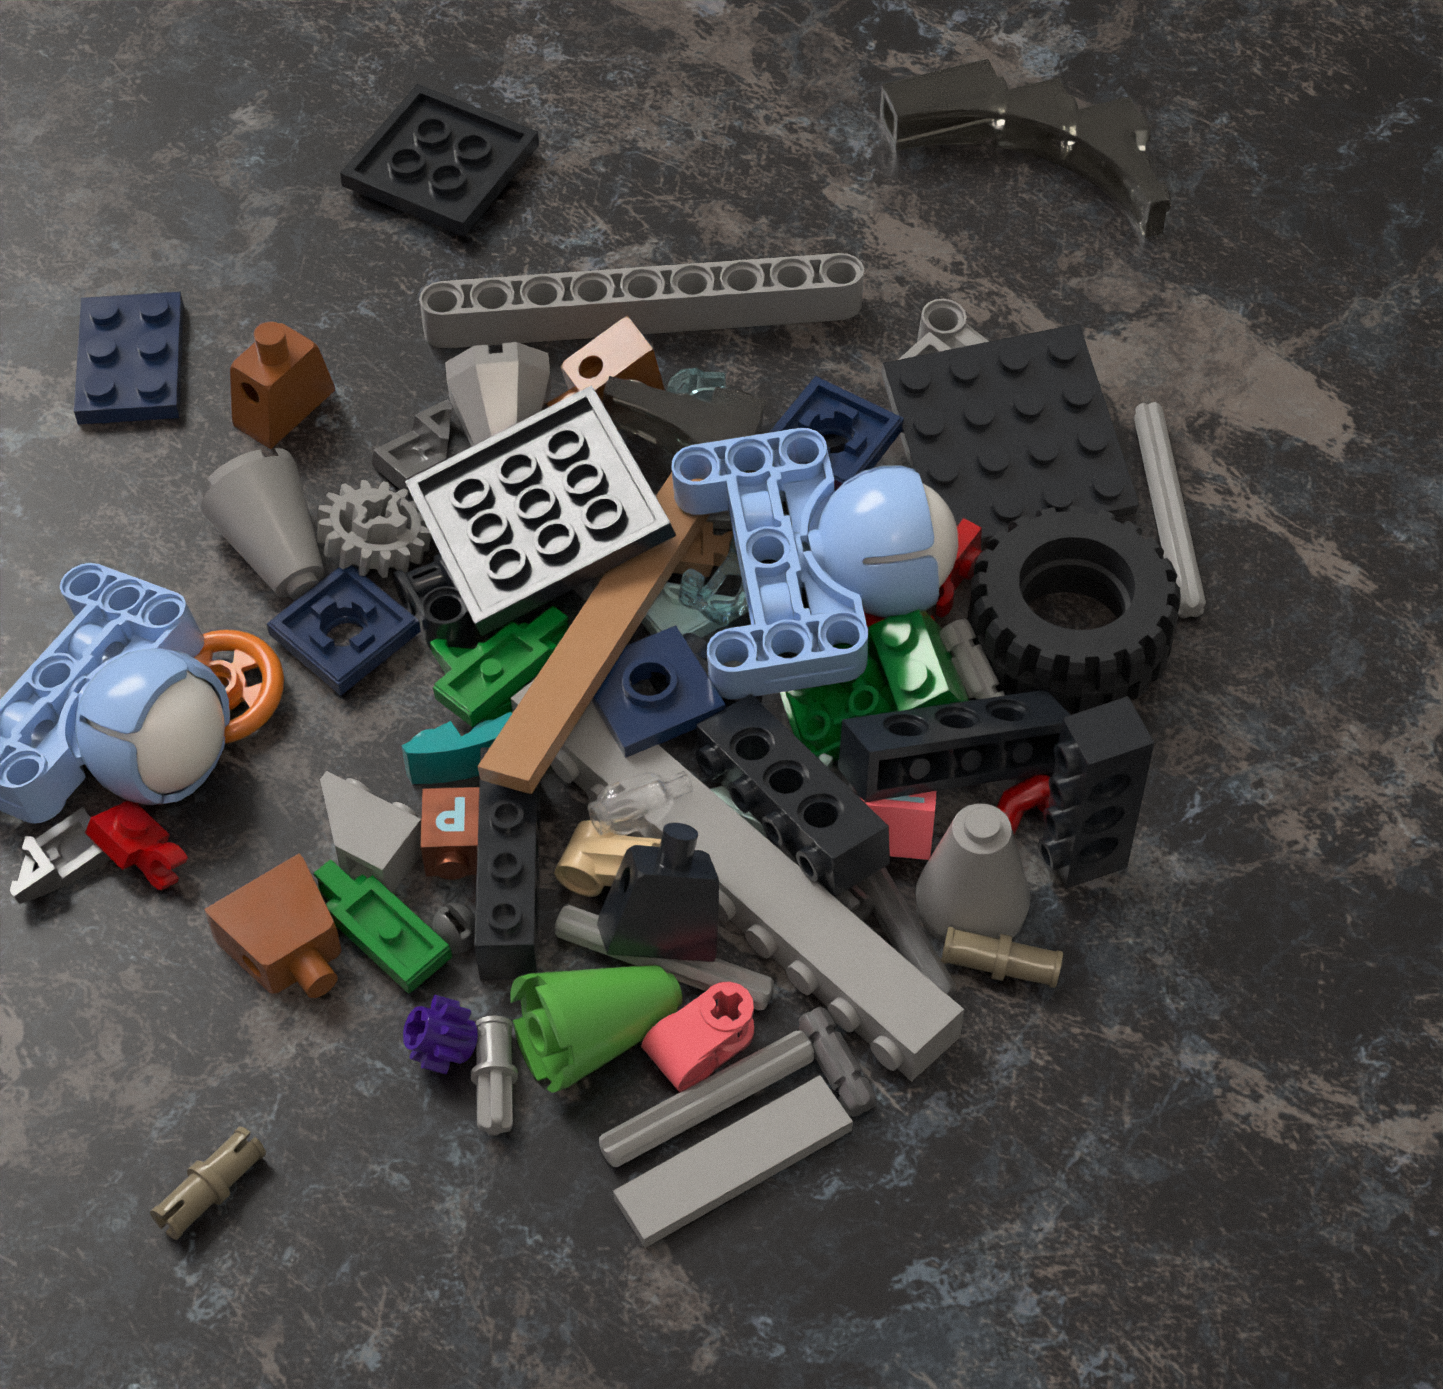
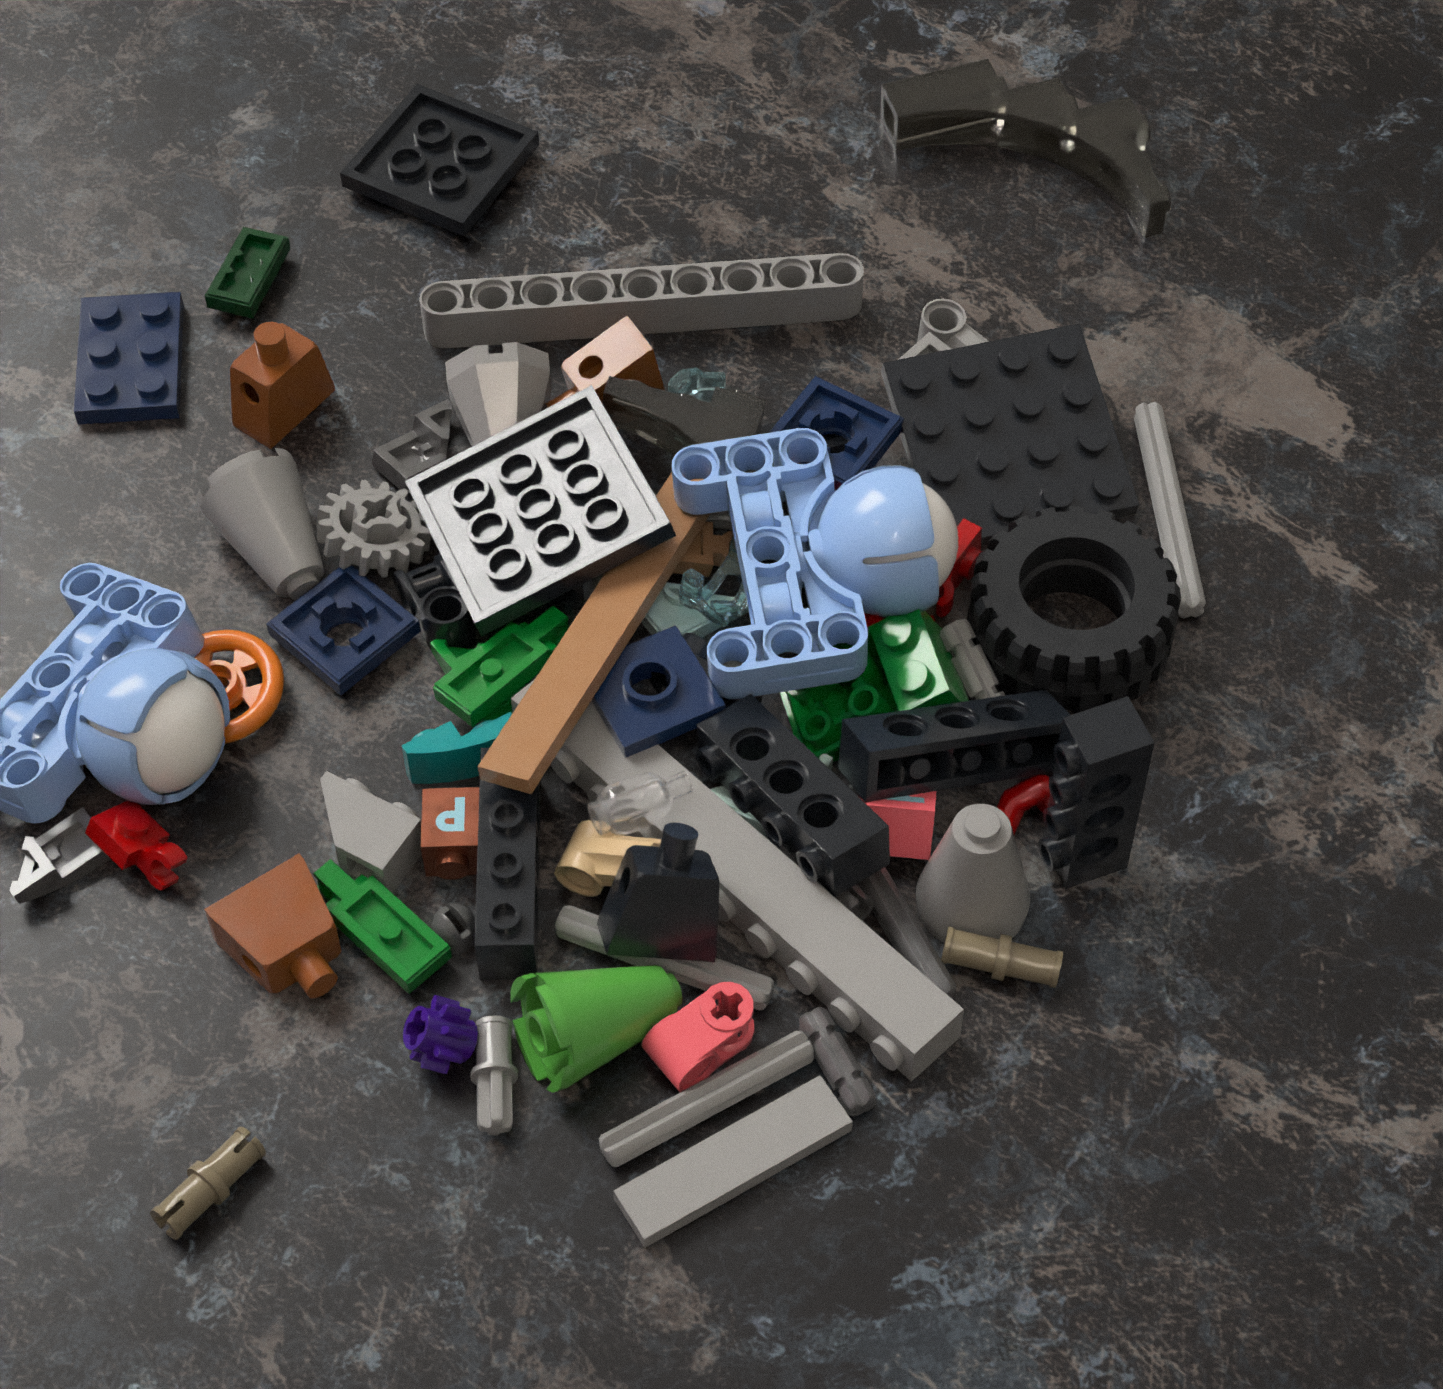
none -> dark green plate [205,226,291,319]

